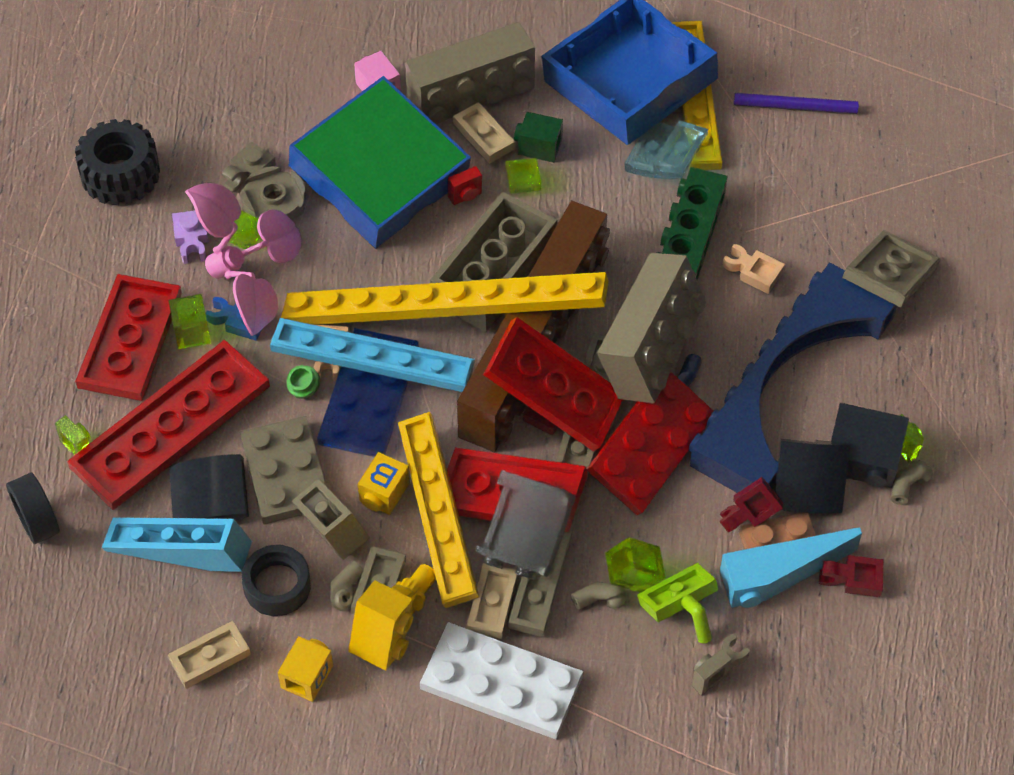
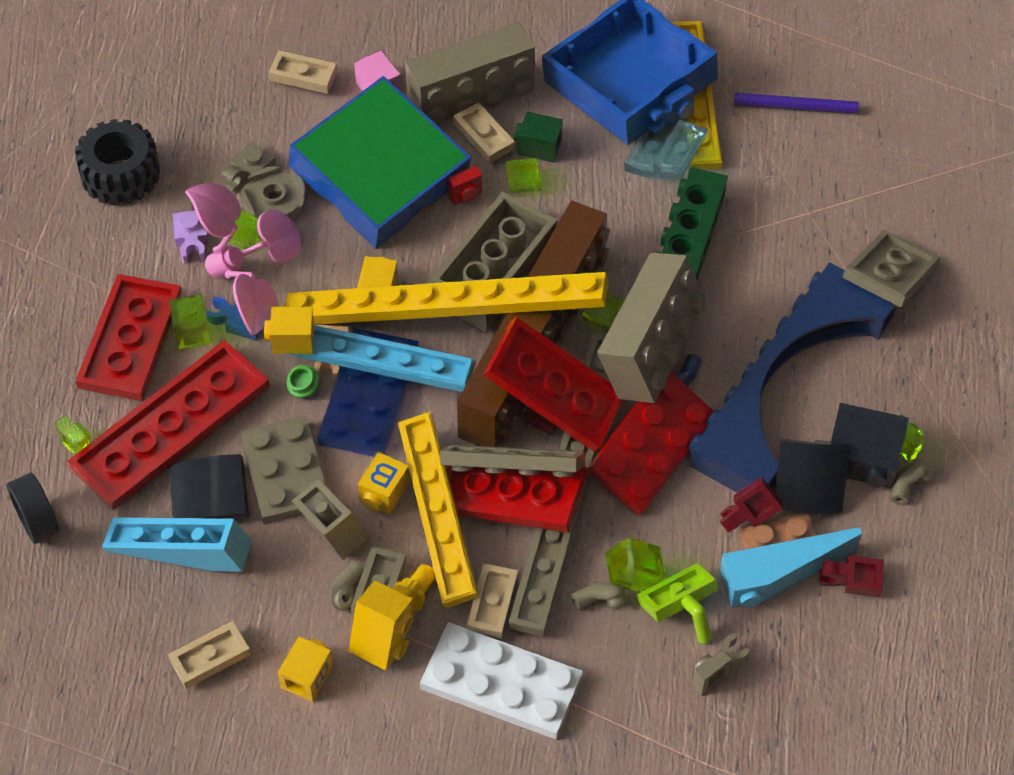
black tyre [242,544,311,616] -> none
clear smoke panel [474,470,576,580] -> none
light nougat plate [723,244,785,294] -> none
none -> yellow brick [264,307,315,354]
none -> tan plate [268,50,337,94]
none -> yellow brick [357,256,398,288]
none -> dark tan plate [440,445,585,477]
none -> clear neon green plate [583,293,625,331]
none -> blue plate [646,84,695,133]

